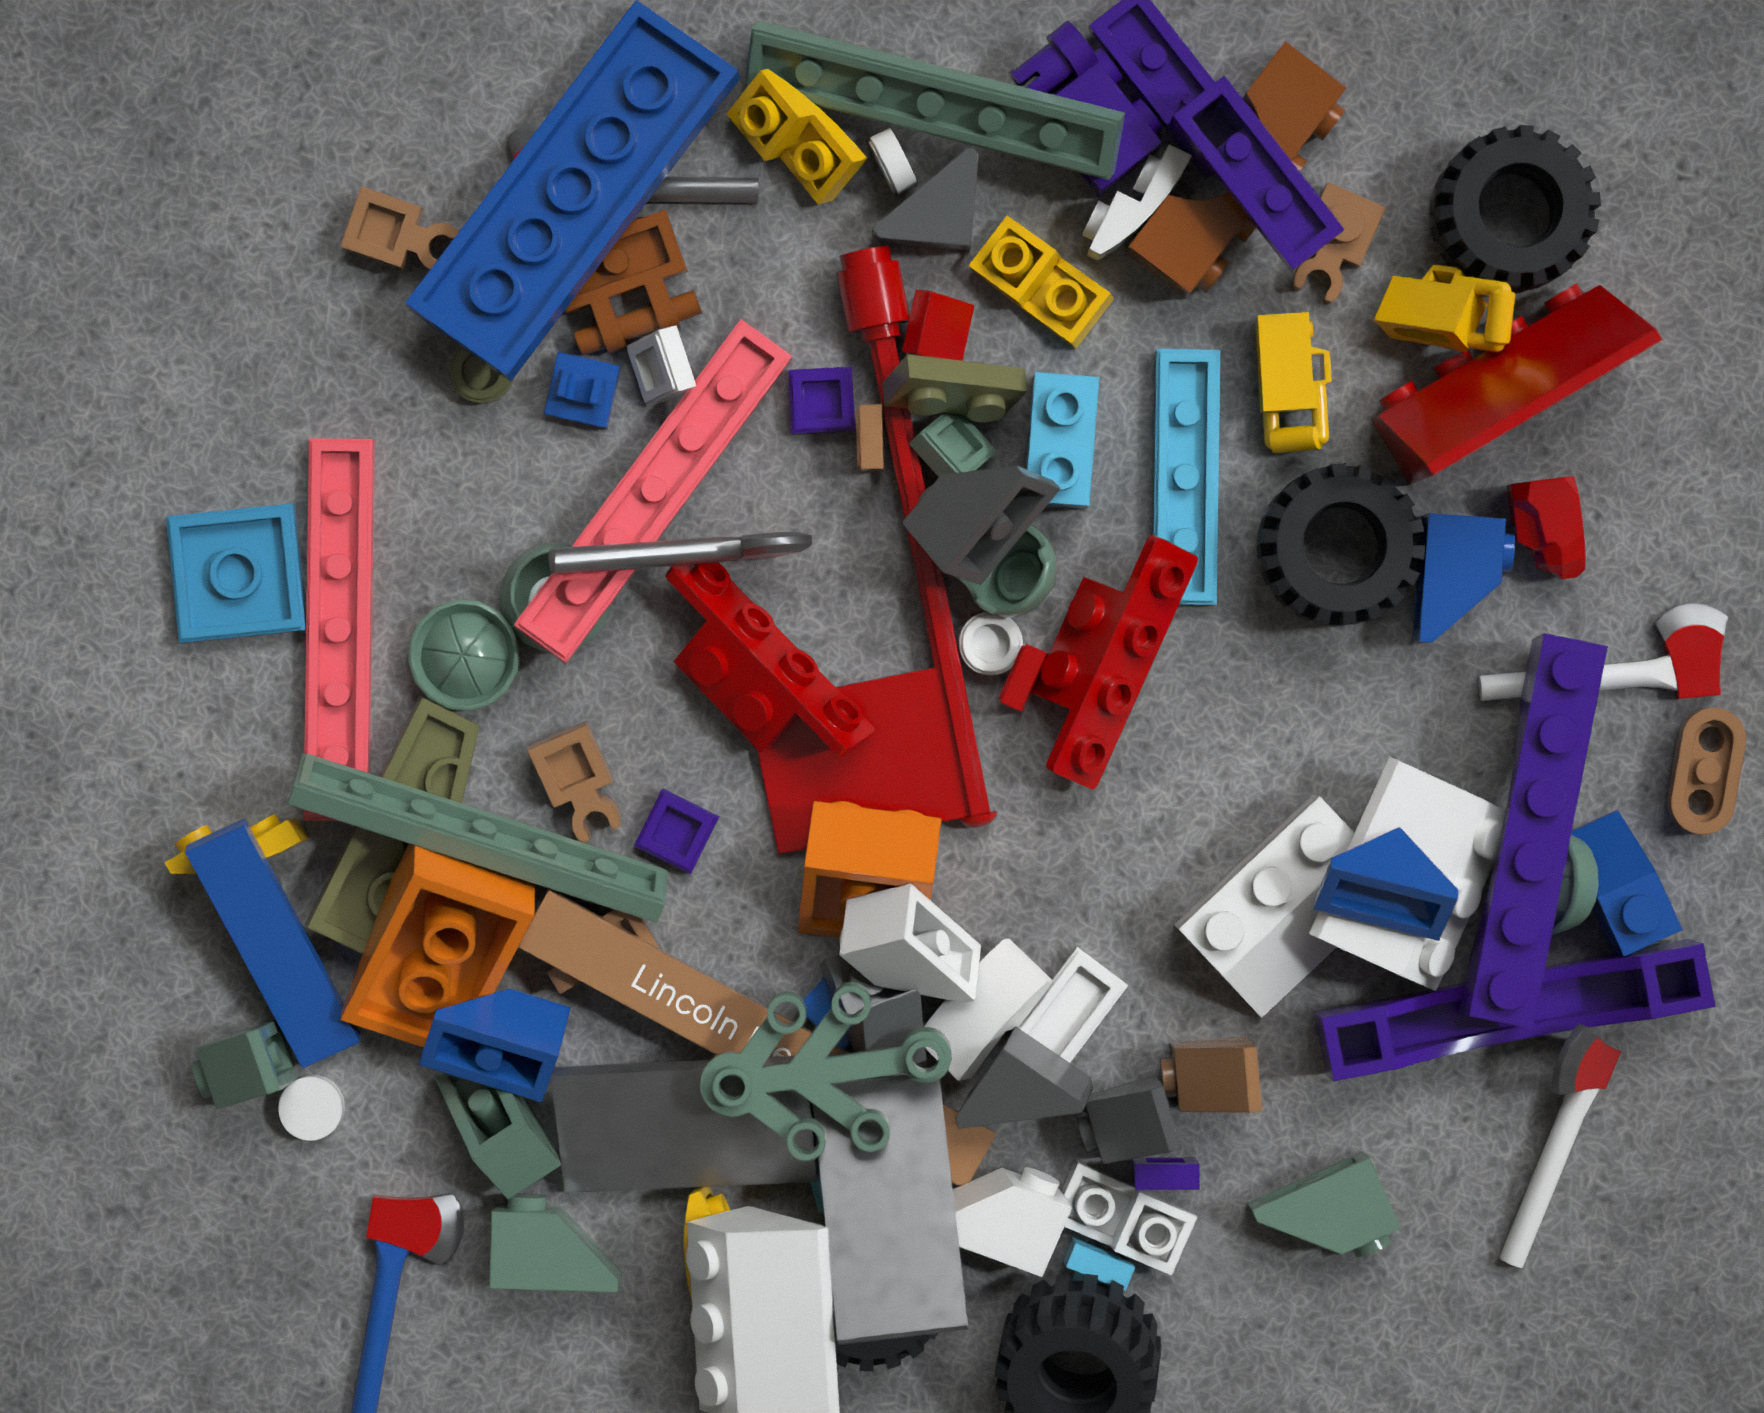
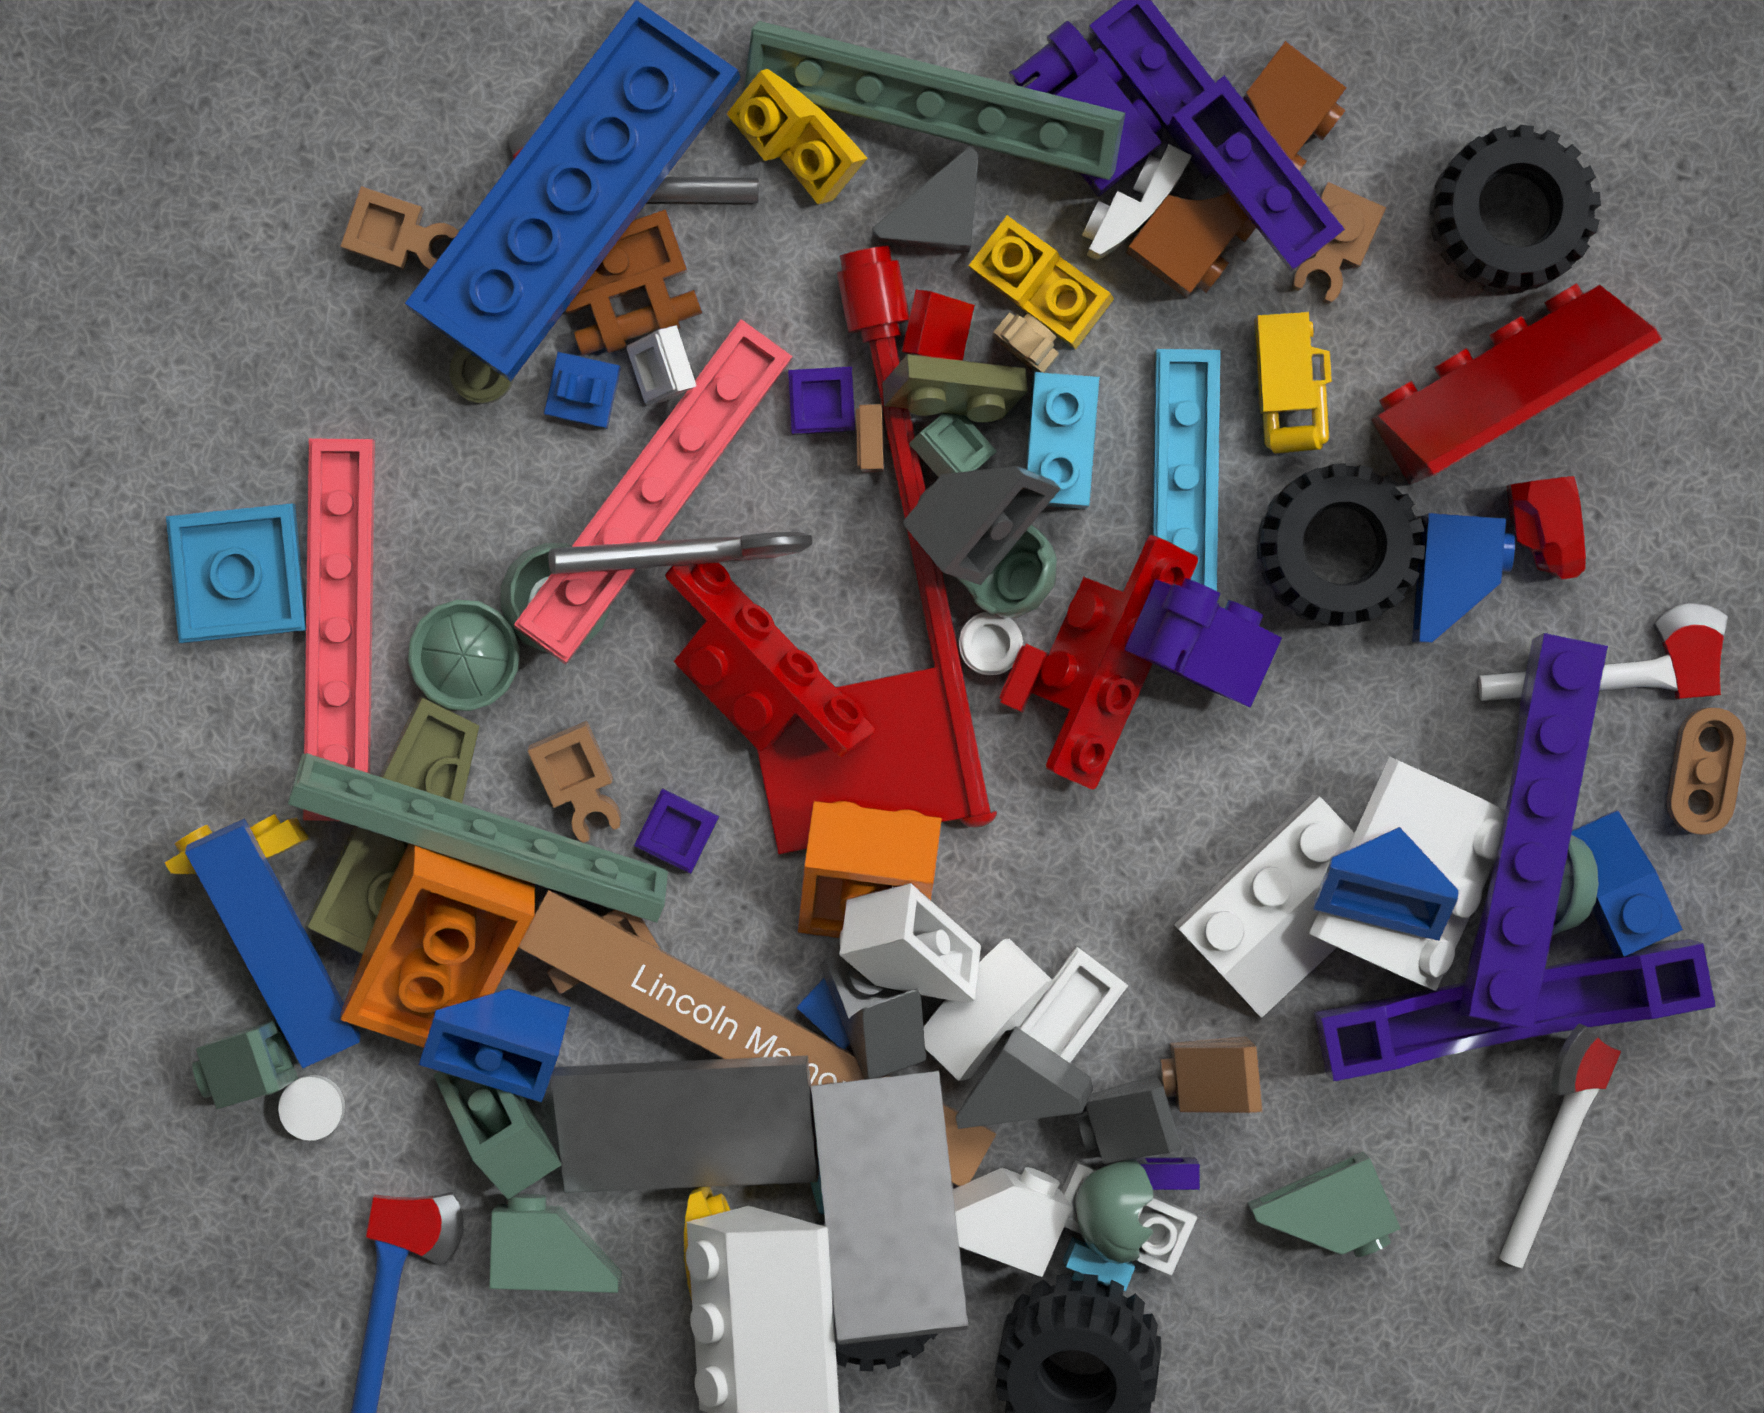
sand green plant [700,982,952,1161] -> none
white tile [868,128,918,195] -> none
yellow piece [1374,264,1515,352] -> none
none -> tan plate [992,312,1059,373]
none -> sand green hair [1076,1159,1154,1265]
none -> dark purple hinge [1124,578,1282,708]

